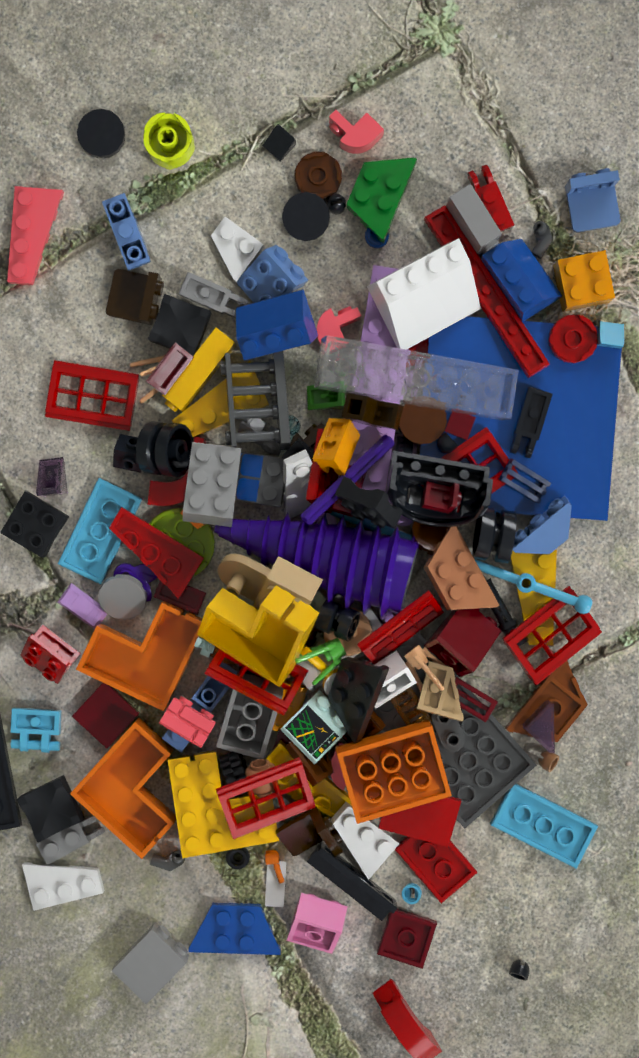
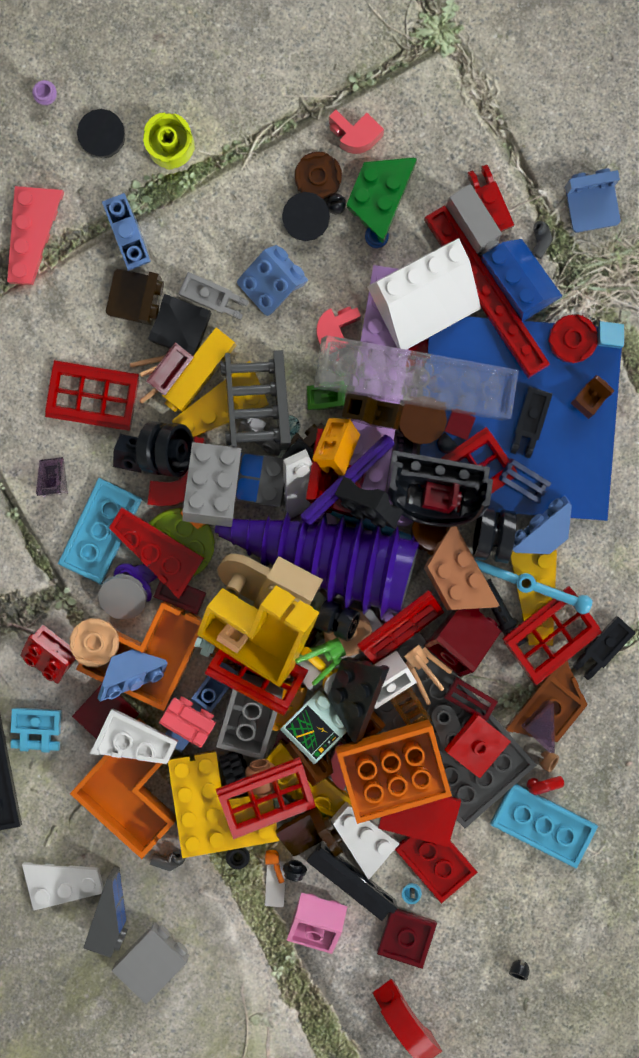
black brick [0,491,69,557] -> none
black brick [17,775,85,843] -> none
light grey hinge [36,815,105,865] -> none
lavender tile [57,583,107,630] -> none
blue wing [189,902,281,955] -> none
white wing [211,217,264,283] -> none
blue slope [236,289,318,360] -> none
black slope [262,124,296,162] -> none
tan wing [416,661,464,722] -> none
light orange brick [553,250,615,312] -> none
none -> lavender plate [32,80,57,105]
none -> light nougat tile [69,618,119,667]
none -> dark grey slope [83,866,128,958]
none -> white wing [90,708,179,764]
none -> medium blue slope [98,649,168,702]
none -> light nougat plate [217,624,250,653]
none -> black plate [283,860,307,882]
none -> red plate [444,712,511,778]
none -> red arm [527,776,564,795]
none -> reddish brown bracket [571,375,614,419]
none -> black hinge [573,616,636,680]

